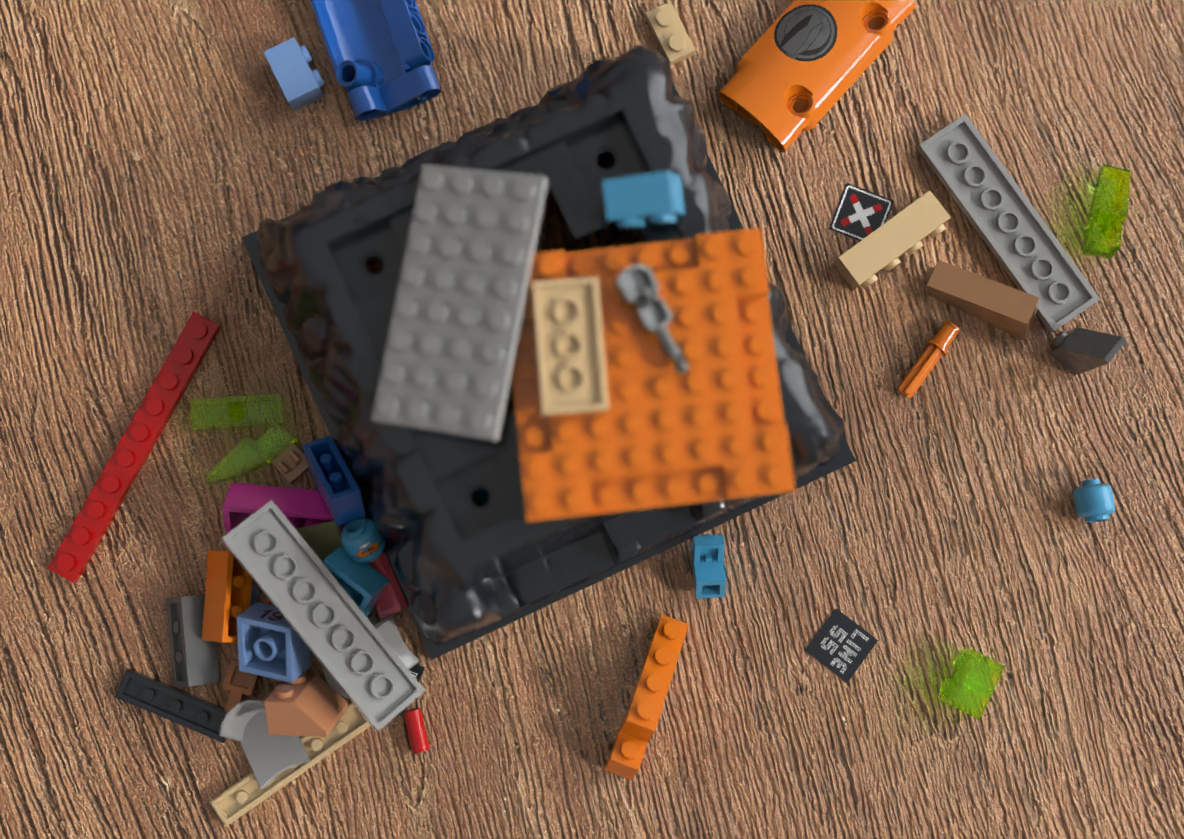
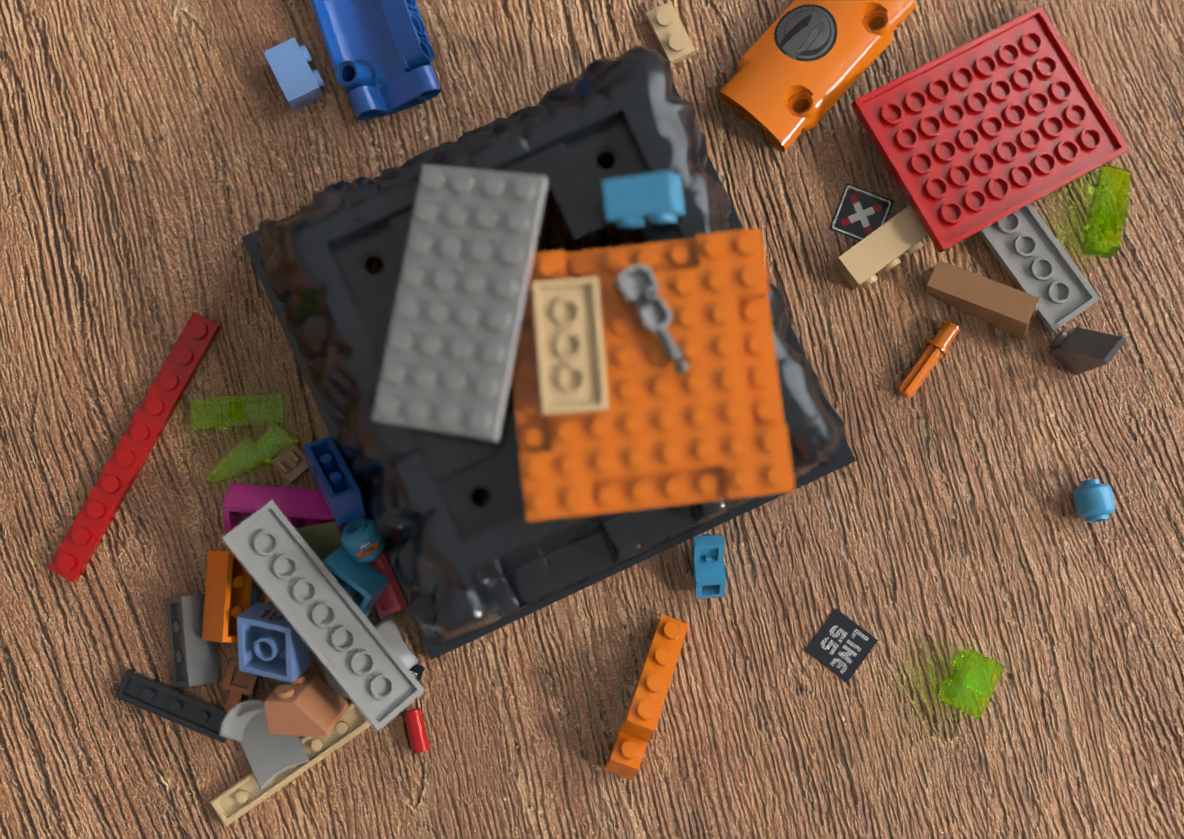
none -> red plate [851,6,1129,253]

